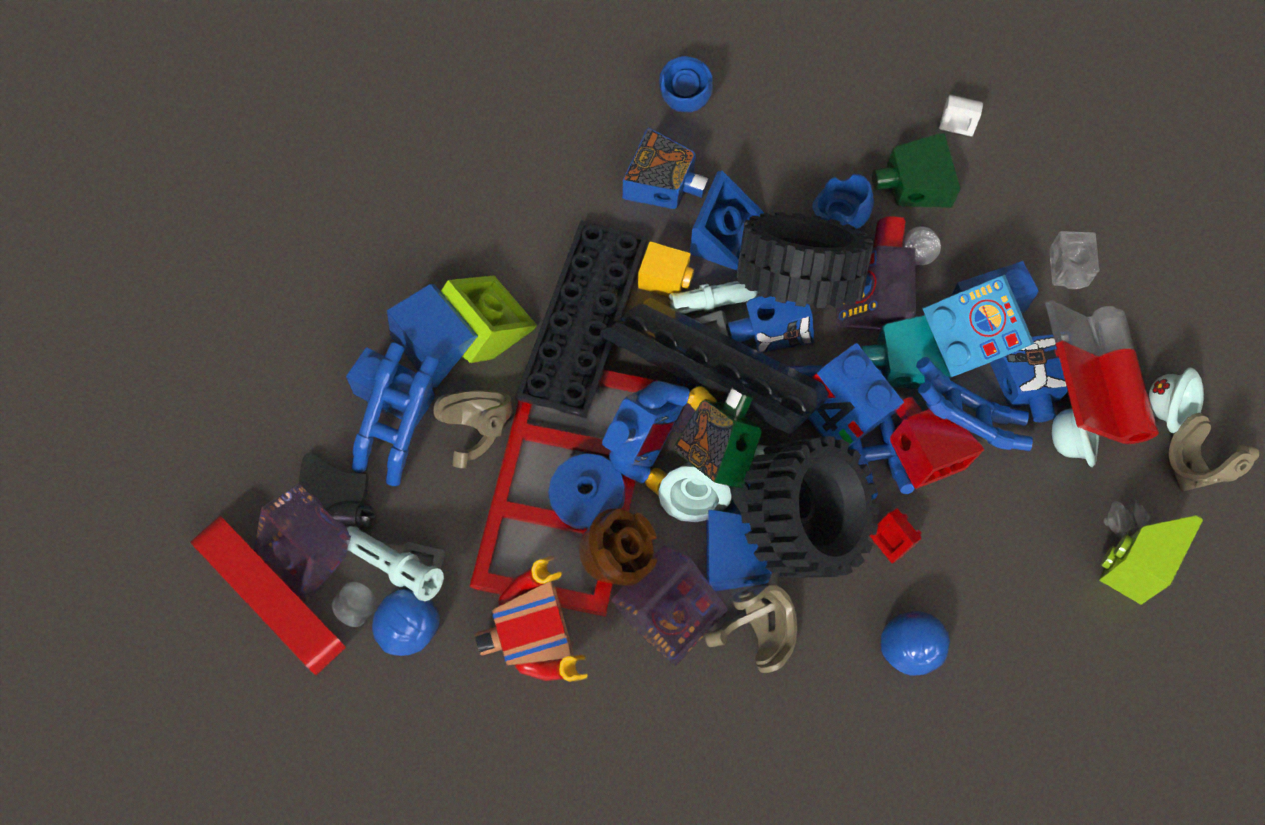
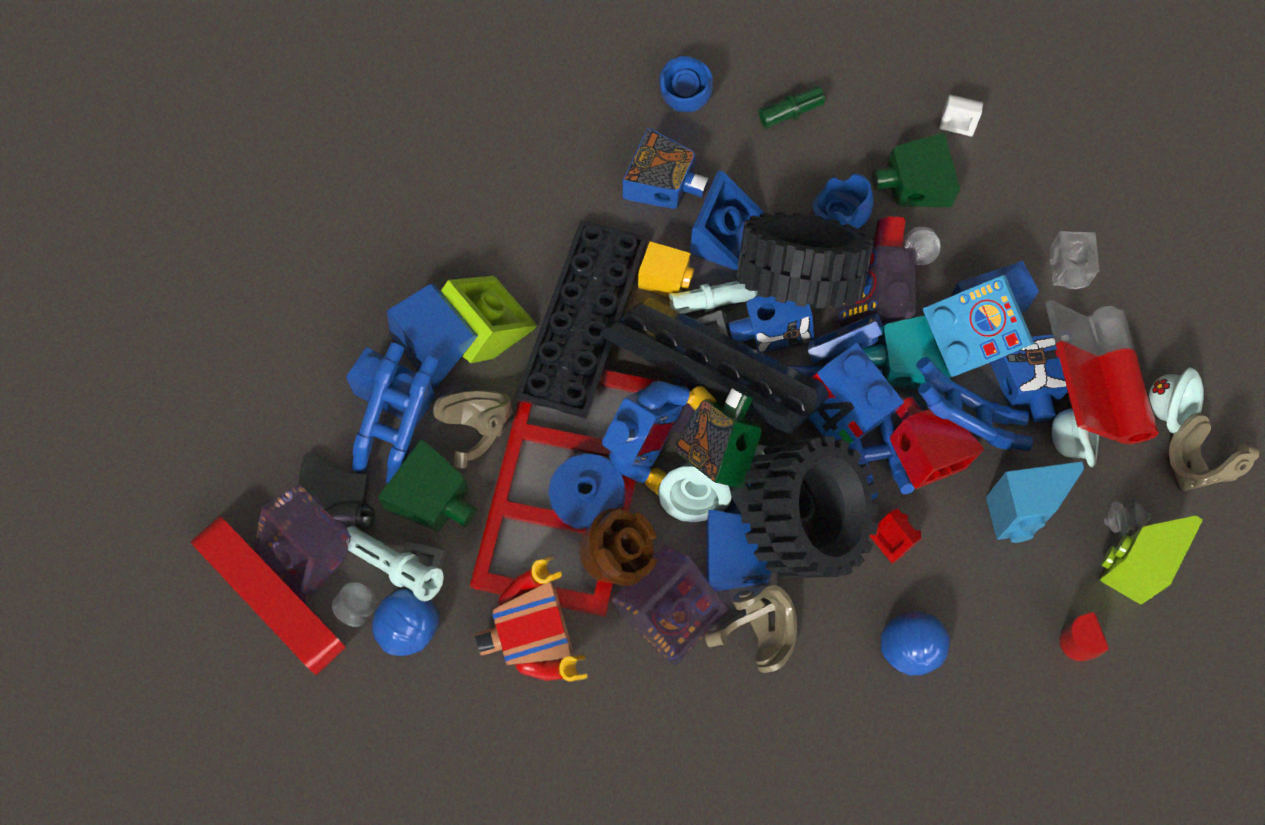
none -> dark green torso [378,439,477,532]
none -> dark green axle [758,86,826,130]
none -> blue plate [808,312,883,363]
none -> dark azure slope [986,462,1084,543]
none -> red brick [1059,612,1109,662]

